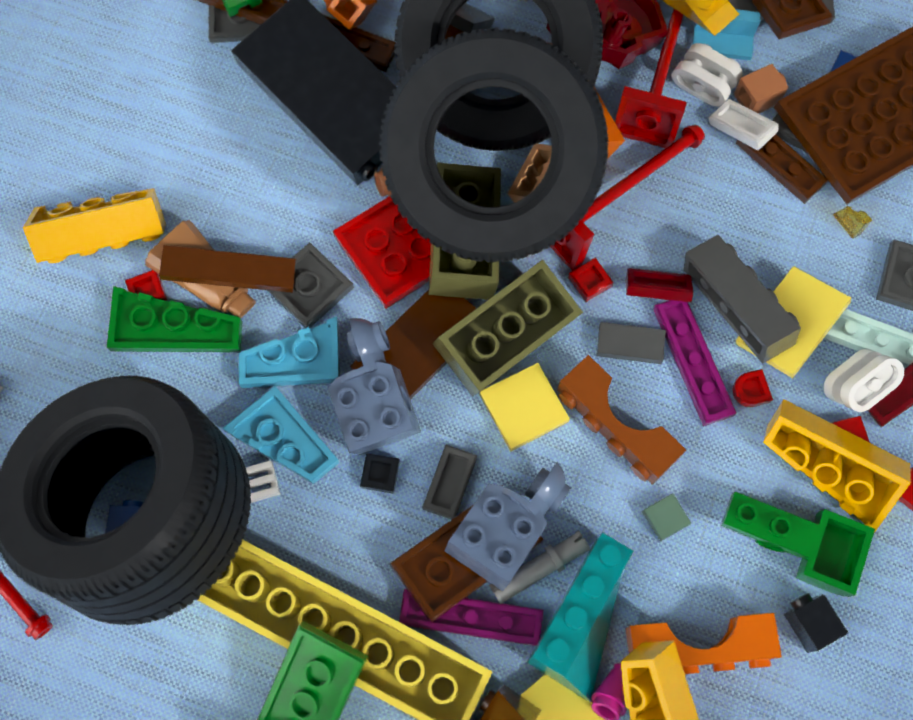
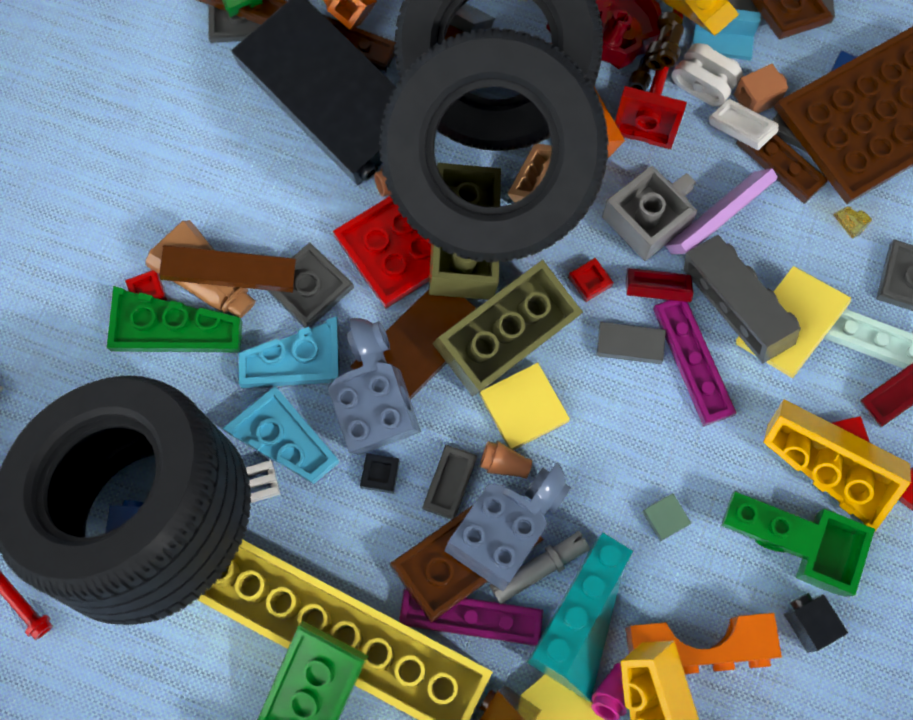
yellow wedge [23,188,166,264] -> none
red tile [551,124,705,271] -> none
dark orange arch [557,355,687,485] -> none
red tile [732,369,773,407] -> none
white brick [824,349,904,412] -> none
none -> nougat cone [480,441,532,479]
none -> light grey hinge [602,166,697,261]
none -> dark brown piece [628,12,684,91]
none -> lavender tile [665,168,778,255]

